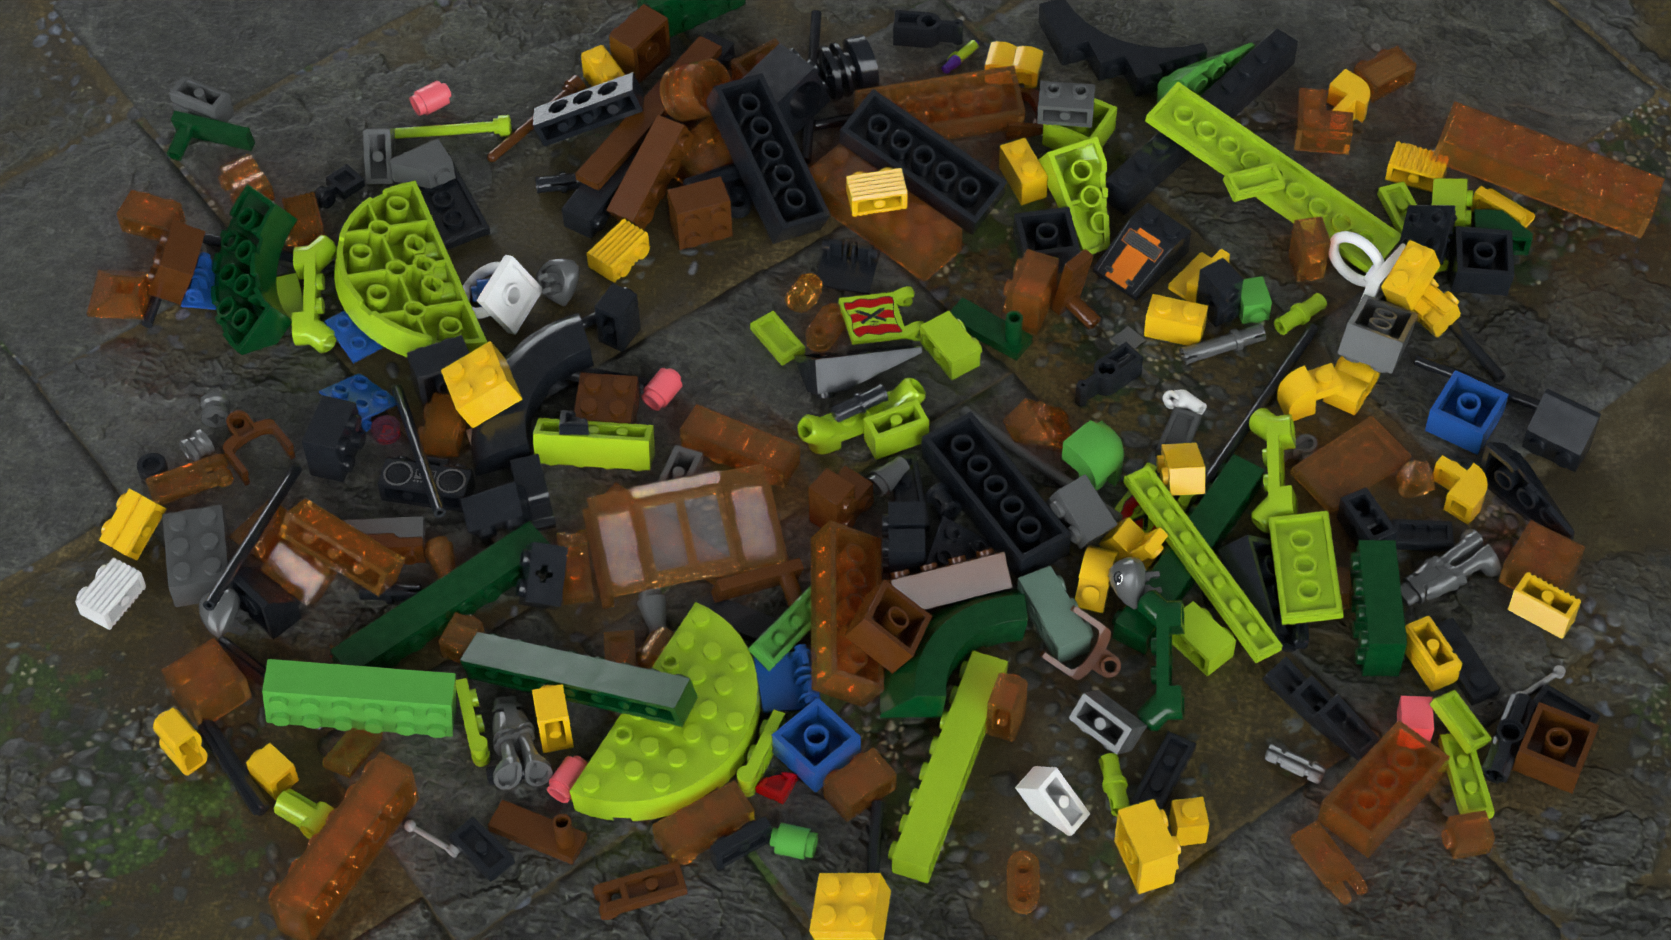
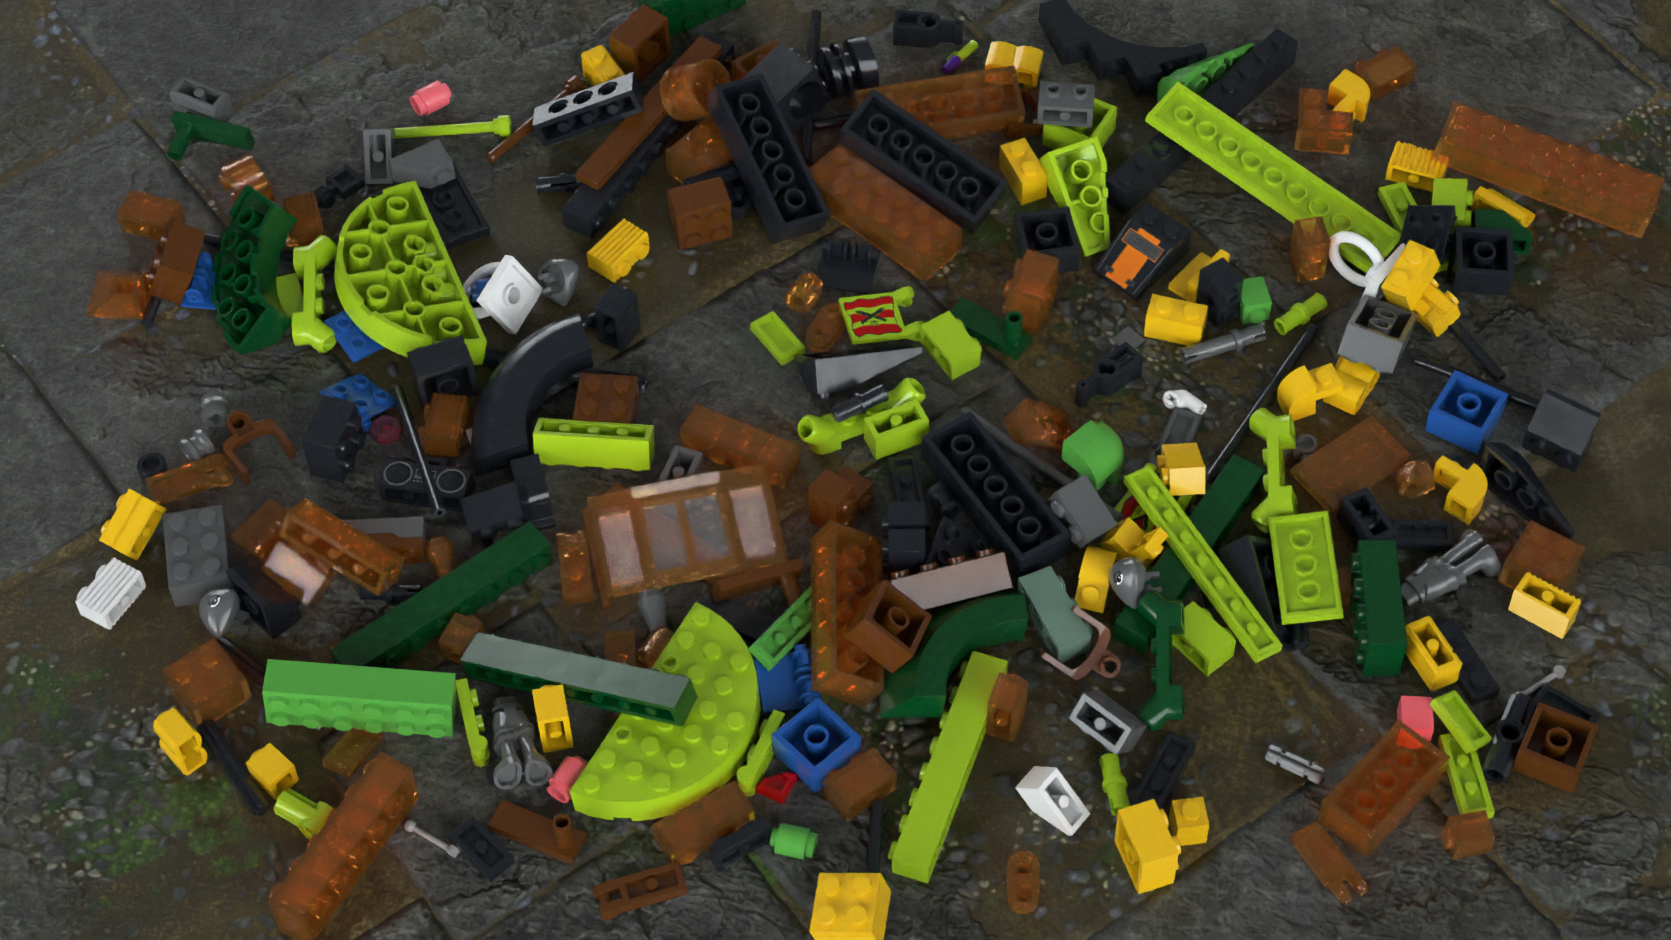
black piece [203,464,302,611] -> none
yellow brick [441,341,522,428] -> none
black brick [516,542,568,610] -> none
black tile [559,410,589,435] -> none
reddish brown brick [607,115,694,231] -> none
coral brick [641,368,683,411] -> none
yellow brick [846,167,907,217] -> none
dark grey cone [867,456,910,497] -> none
reddish brown piece [1051,248,1101,330] -> none
lime tile [1223,162,1286,202] -> none
black slope [1262,657,1381,761] -> none

